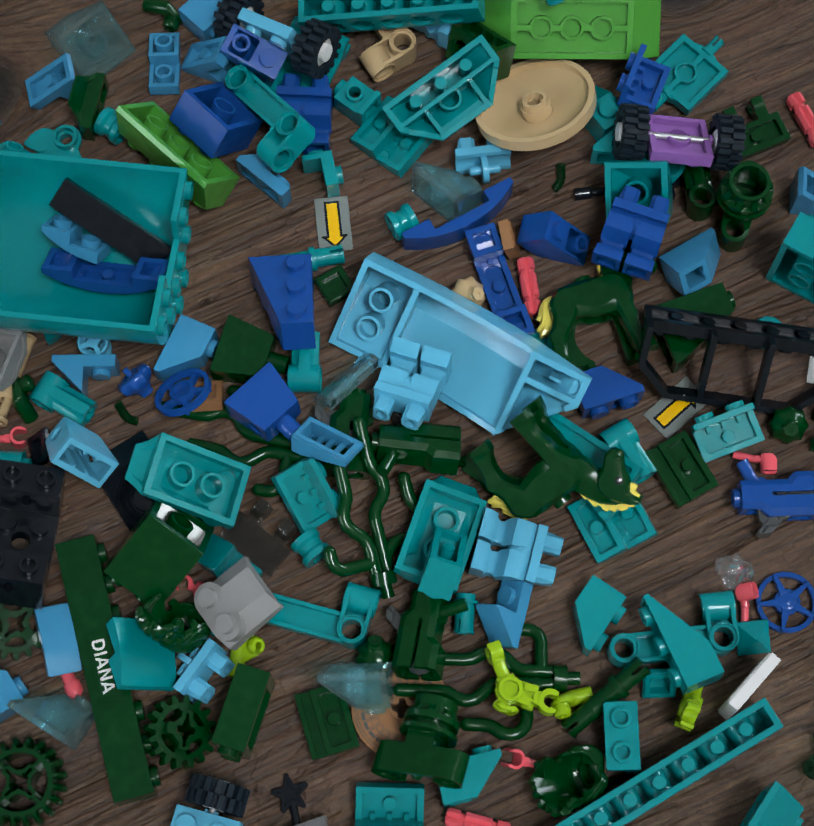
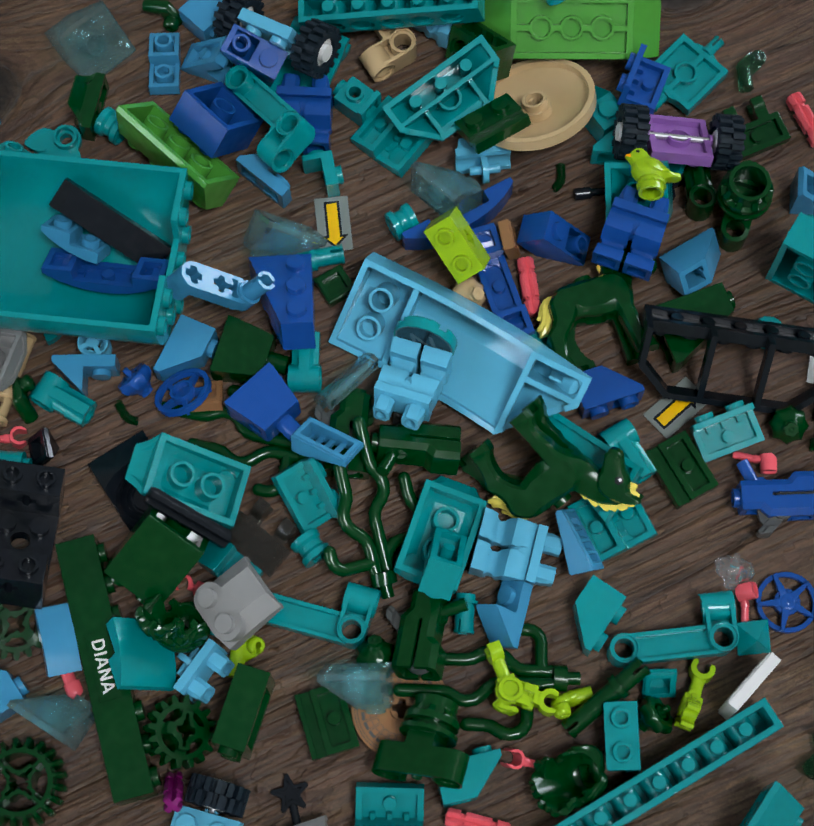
dark azure slope [25,53,75,110] -> none
medium azure torso [45,417,119,489] -> none
teal slope [638,594,725,695] -> none
none -> black axle [144,487,232,548]
none -> magenta axle [163,771,184,813]
none -> dark azure beam [166,261,275,311]
none -> clear light blue slope [243,208,328,257]
none -> tile [394,316,457,356]
none -> lime brick [423,206,490,284]
none -> dark green plate [454,93,531,154]
none -> dark azure slope [555,509,604,575]
none -> lime animal [625,148,681,201]
none -> dark green piece [638,696,675,734]
none -> clear green arm [736,50,766,93]

